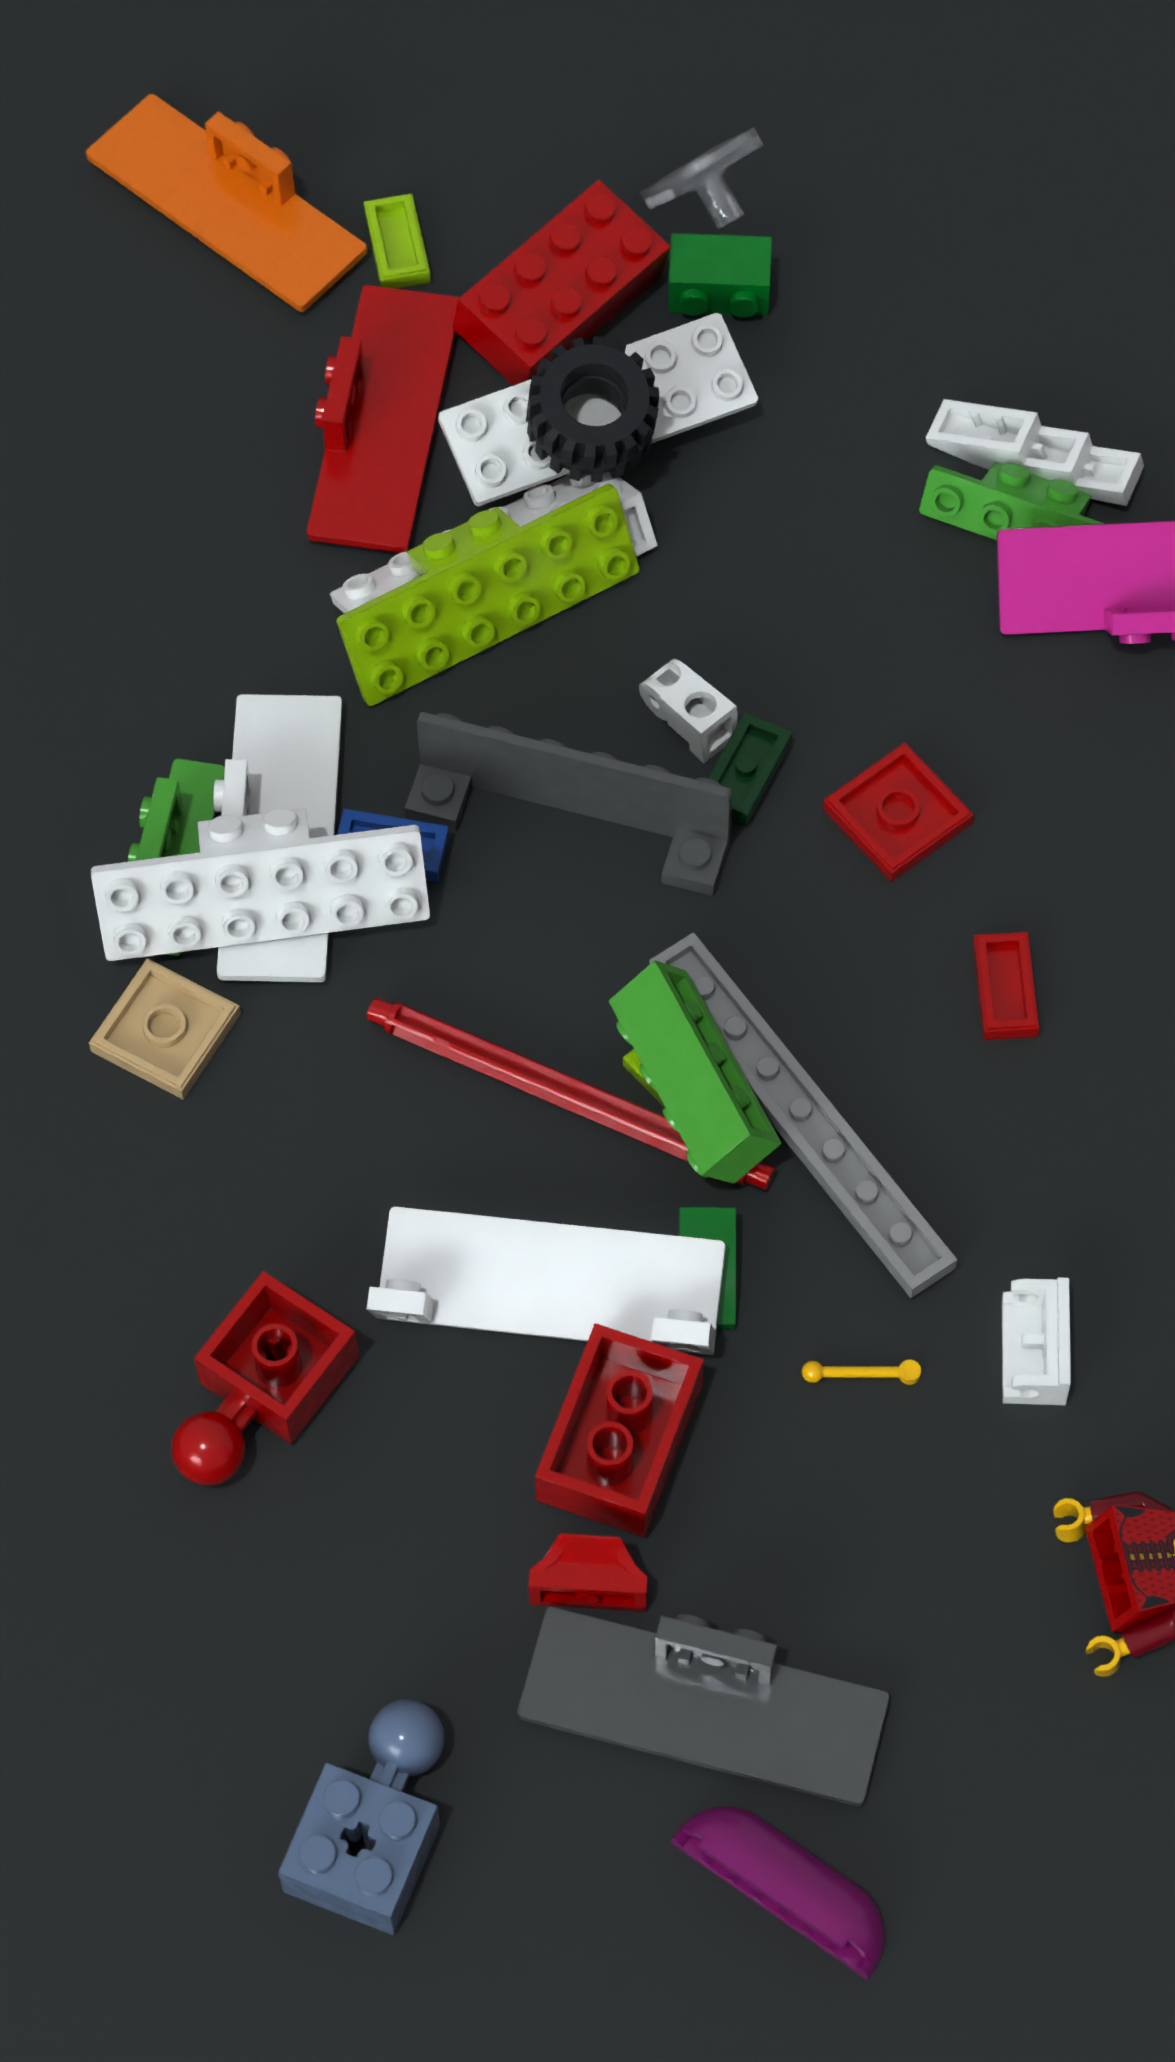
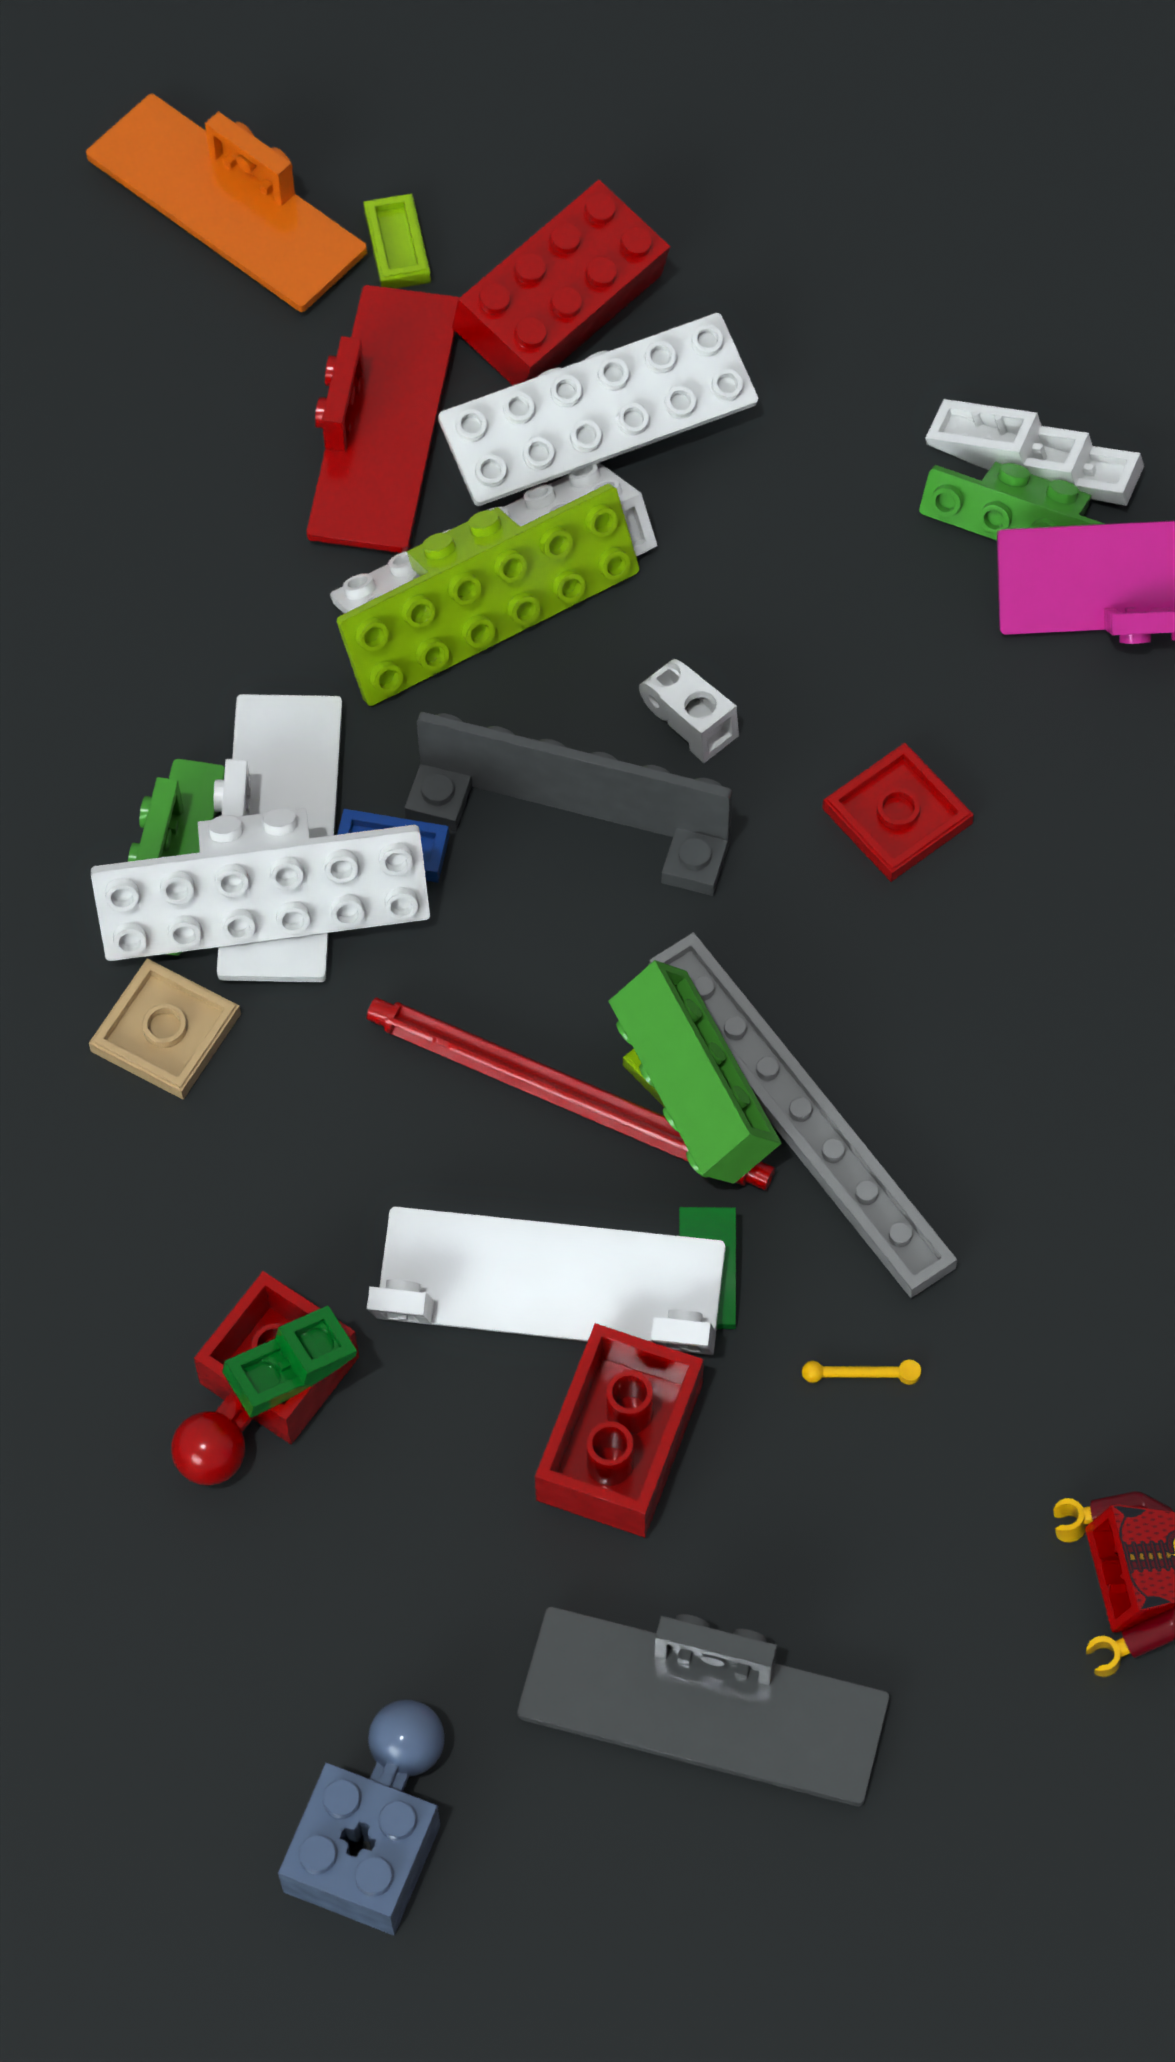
black tyre [526,337,660,482] -> none
red slope [528,1533,648,1612] -> none
clear tile [640,127,764,229] -> none
green brick [668,233,772,317] -> none
magenta brick [669,1806,885,1981] -> none
dark green plate [708,712,793,825] -> none
red tile [973,932,1039,1040] -> none
white hinge [1002,1277,1071,1405] -> none
none -> green slope [222,1305,357,1418]

